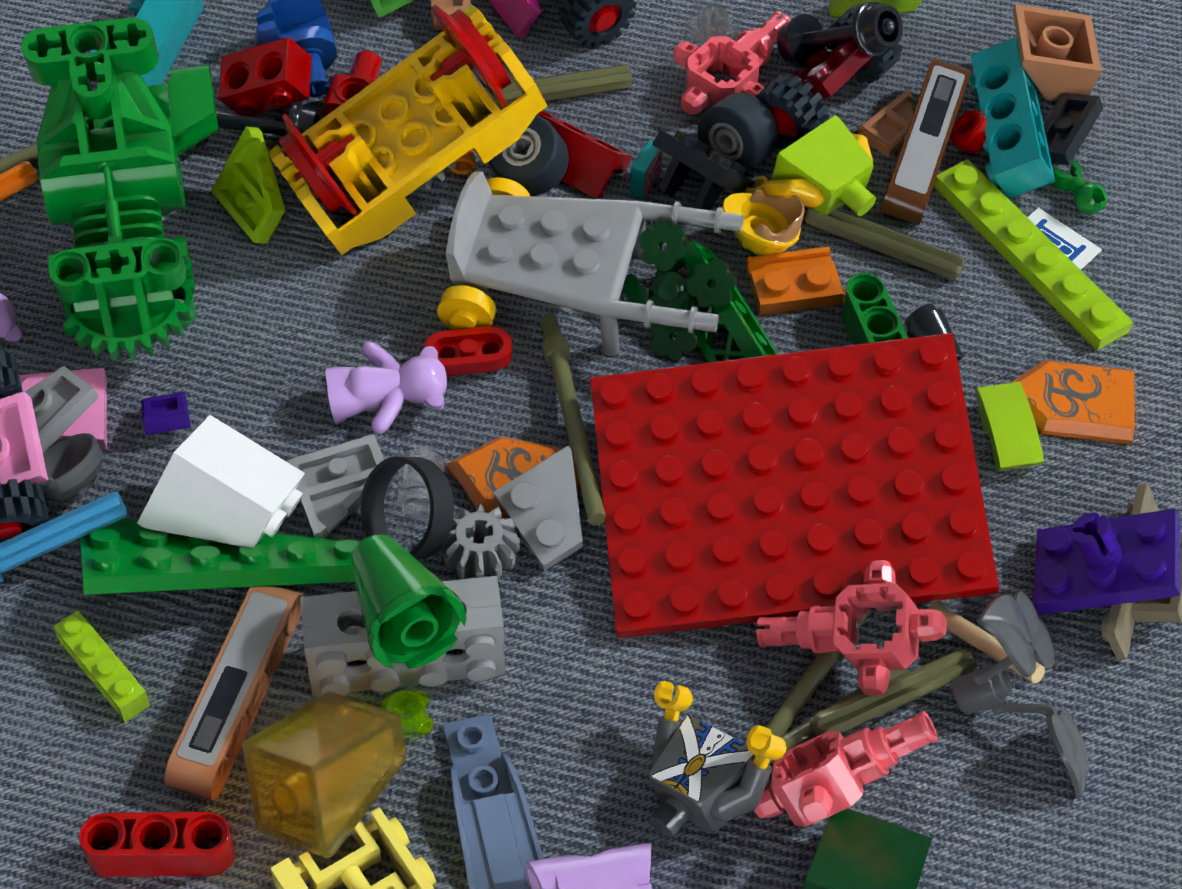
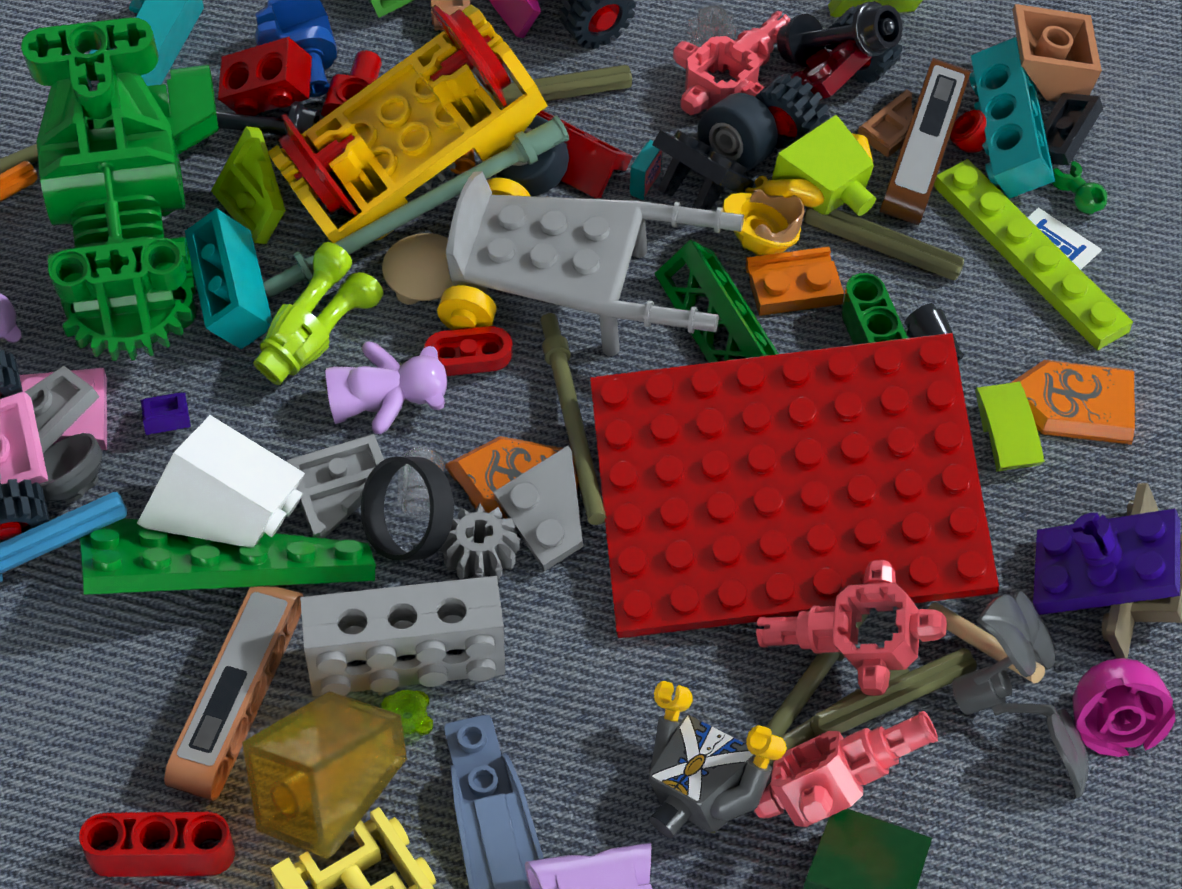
lime piece [53,610,150,723] -> none
green cone [350,534,467,669] -> none
dark green plant [617,221,737,361] -> none
none -> teal brick [185,208,272,349]
none -> lime piece [253,242,384,385]
none -> sand green bar [263,116,569,298]
none -> tan dish [382,233,454,305]
none -> dark pink cylinder [1072,658,1175,757]

